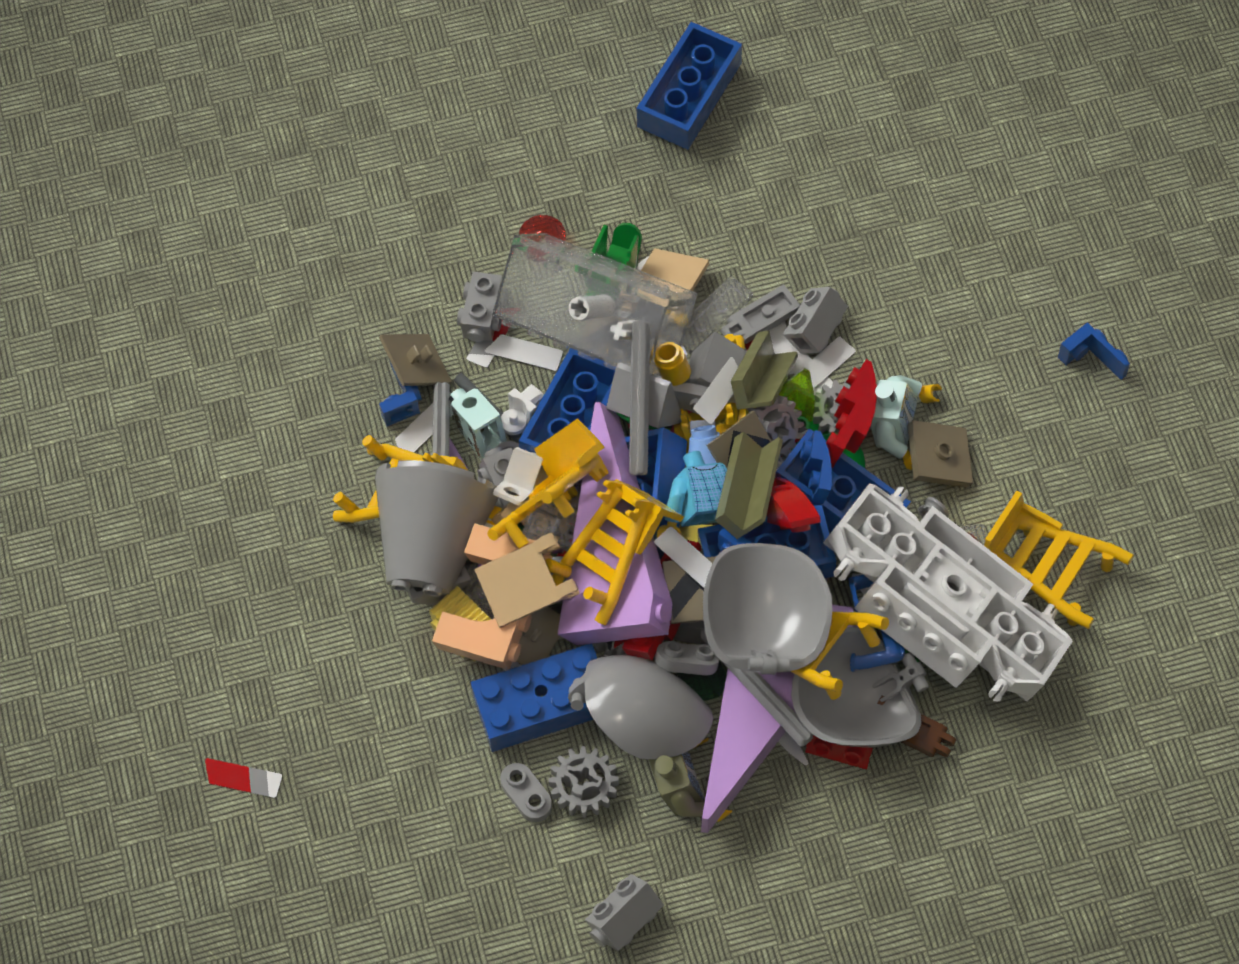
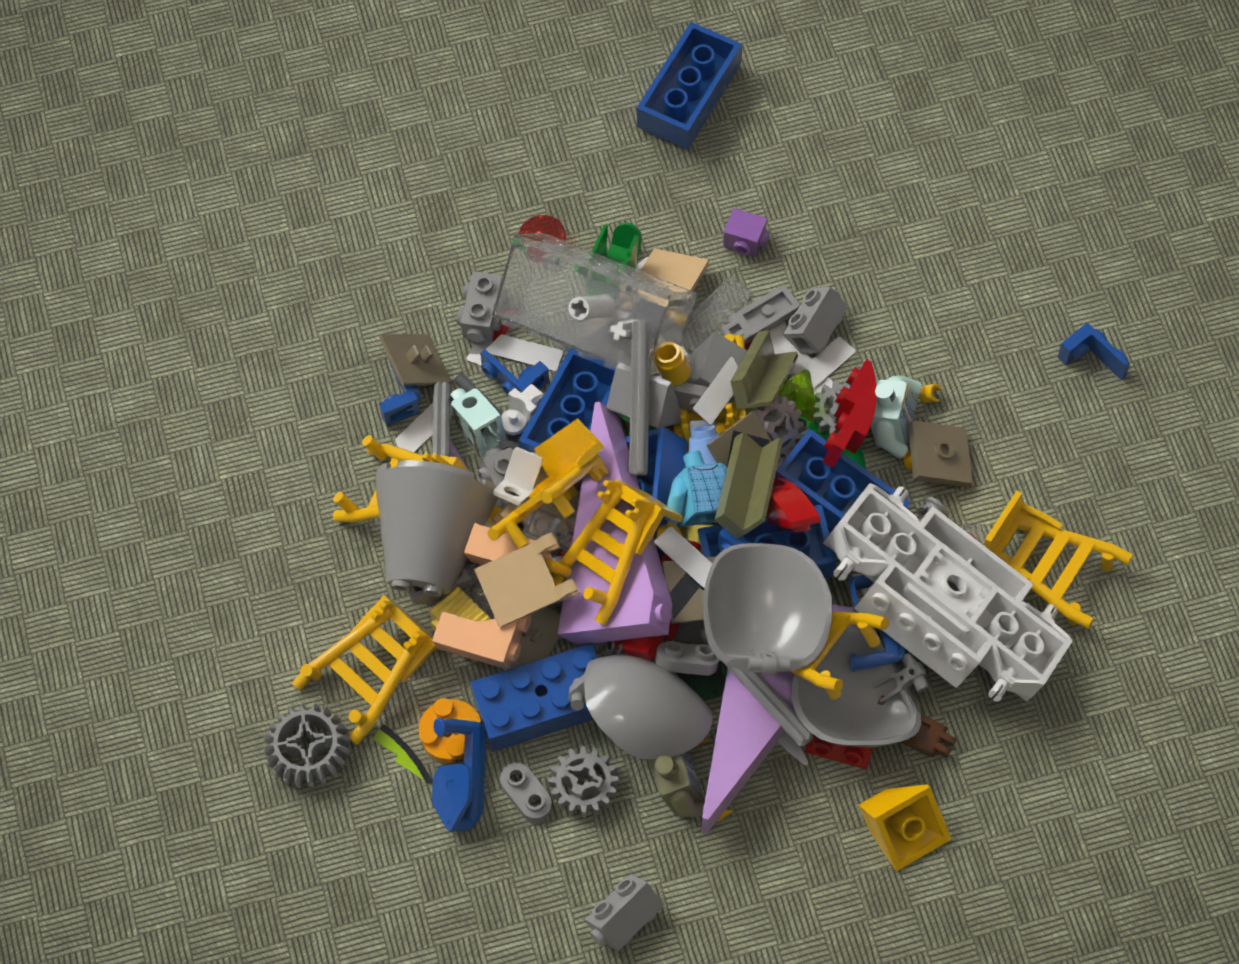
sticker [205,758,282,798] -> none
blue slope [800,430,832,504] -> none
none -> light grey gear [263,703,351,789]
none -> yellow hand [292,595,440,745]
none -> sticker [373,725,432,784]
none -> light orange plate [419,698,481,764]
none -> blue piece [432,718,486,832]
none -> blue bracket [480,349,549,395]
none -> medium lavender brick [723,208,770,257]
none -> yellow slope [858,784,952,871]

